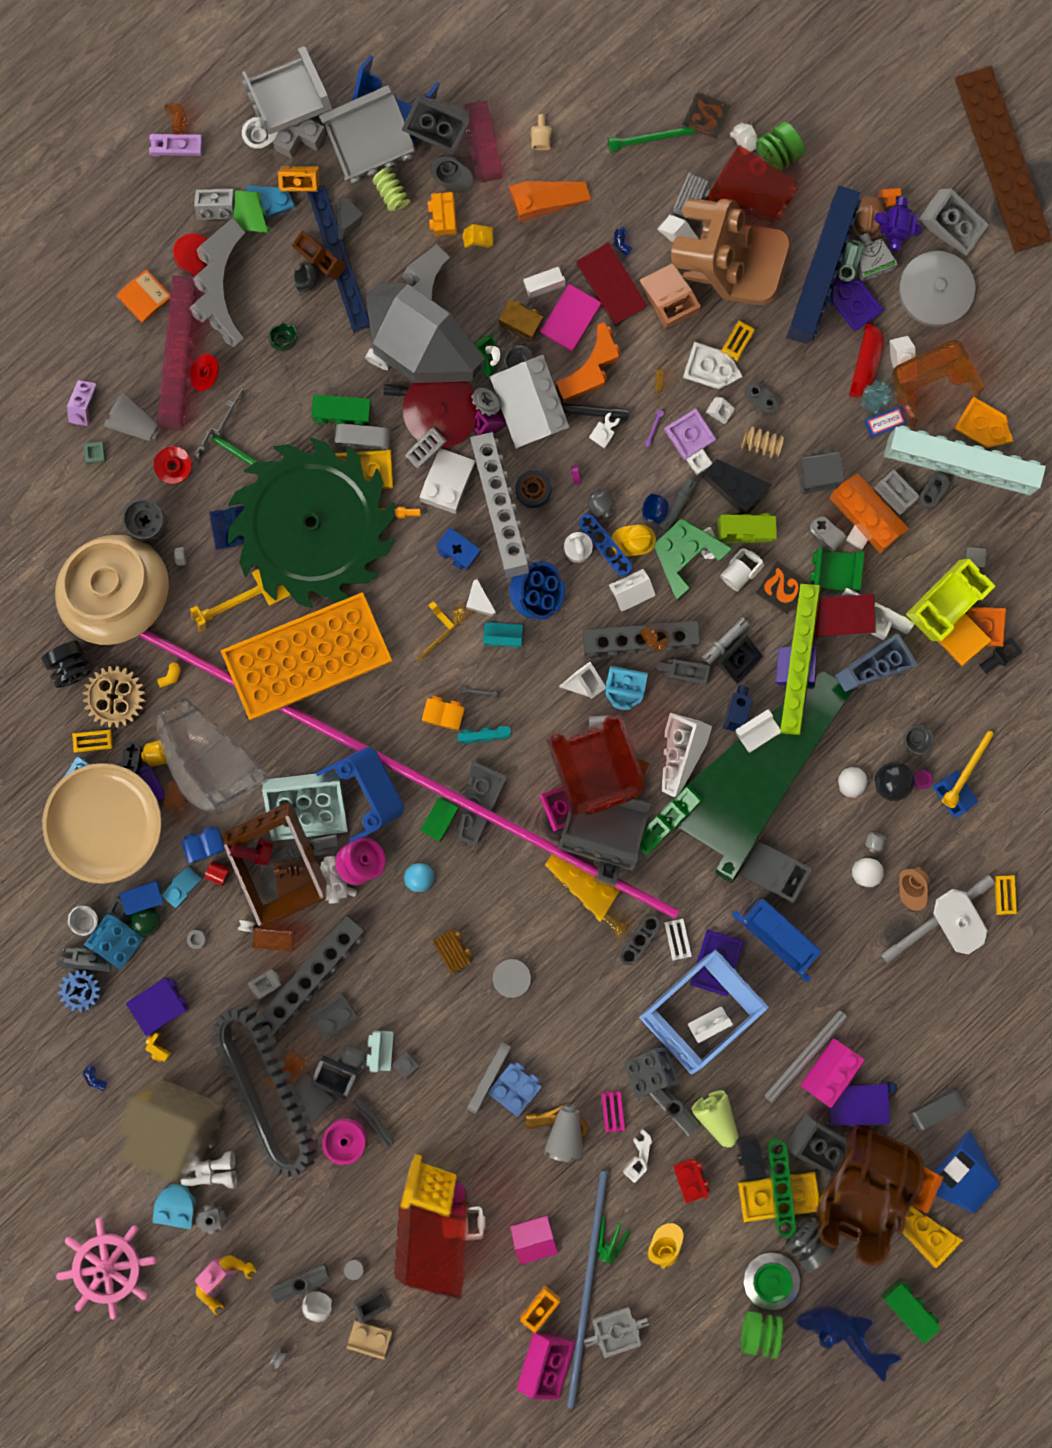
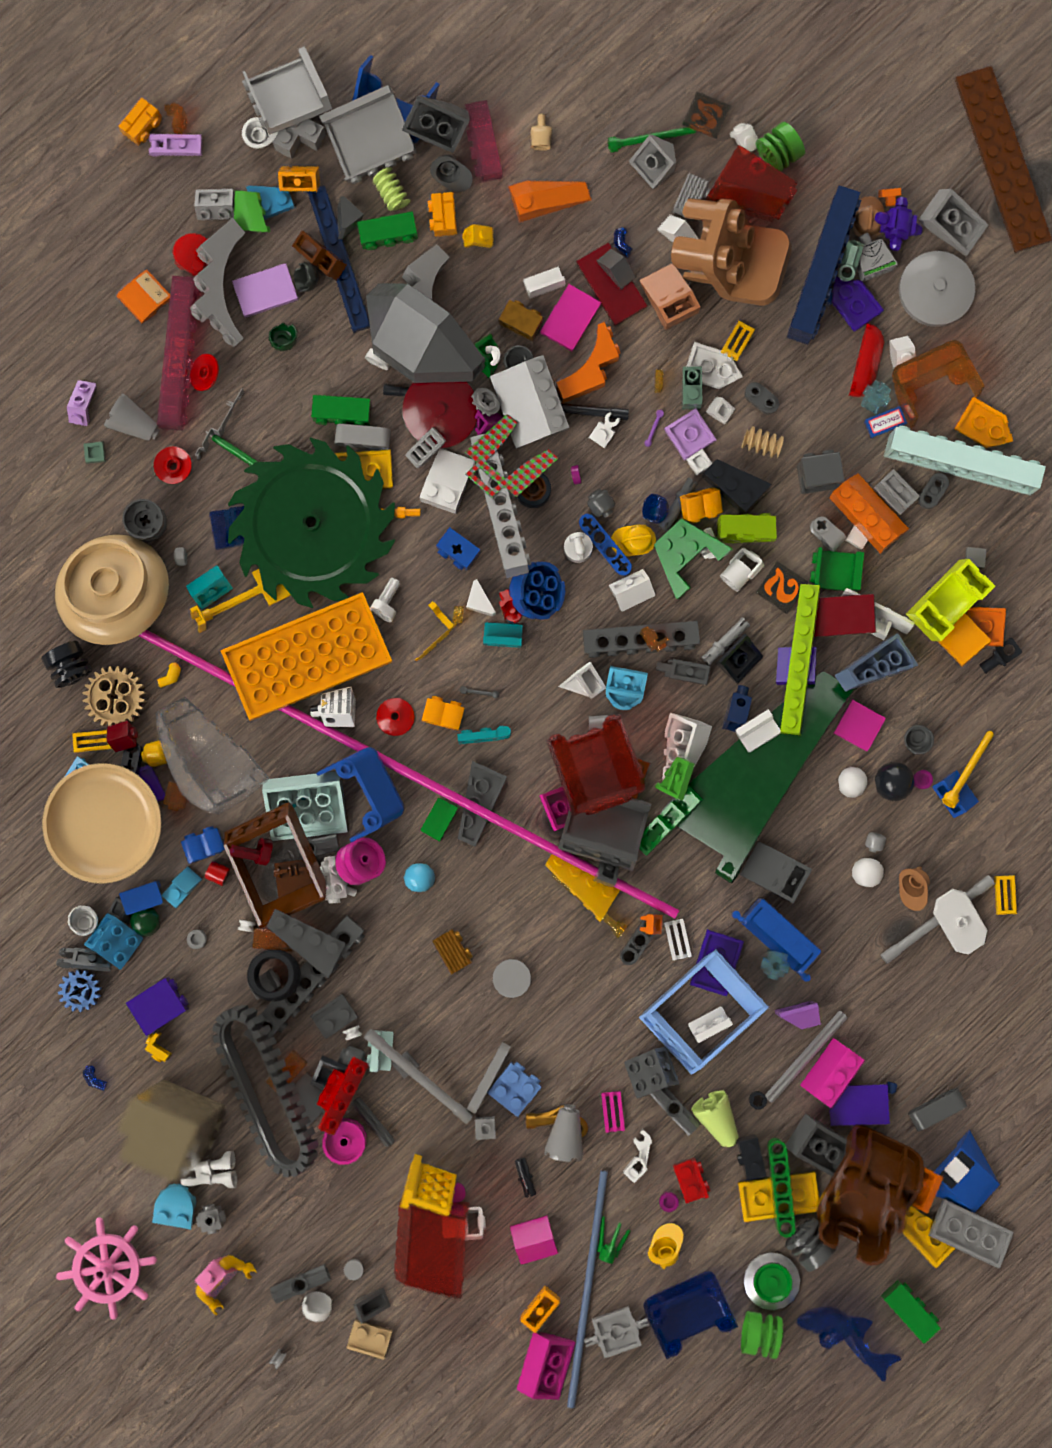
none -> dark red brick [106,720,138,753]
none -> light orange brick [118,98,162,145]
none -> teal panel [186,565,233,610]
none -> lavender tile [232,263,298,318]
none -> black tyre [247,949,301,1001]
none -> dark grey wing [266,909,345,978]
none -> white torso [310,687,356,727]
none -> red bracket [317,1057,369,1135]
none -> white bush [343,1025,362,1041]
none -> green brick [357,211,418,251]
none -> light grey piece [364,1029,473,1124]
none -> white piece [370,578,400,622]
none -> red dish [376,698,415,736]
none -> piece [465,414,559,498]
none -> light grey brick [475,1116,496,1140]
none -> red hips [499,589,522,623]
none -> black axle [515,1157,537,1198]
none -> dark grey slope [597,249,636,290]
none -> light grey slope [628,134,676,189]
none -> orange tile [640,914,663,934]
none -> clear blue windscreen [643,1271,738,1360]
none -> bright green wing [655,757,695,800]
none -> magenta tile [659,1191,679,1212]
none -> light orange brick [680,487,723,523]
none -> sand green slope [682,366,702,410]
none -> black bush [749,1091,767,1110]
none -> clear light blue brick [761,949,790,980]
none -> medium lavender slope [774,1000,821,1029]
none -> dark pink tile [833,700,886,752]
none -> light grey tile [928,1199,1014,1269]

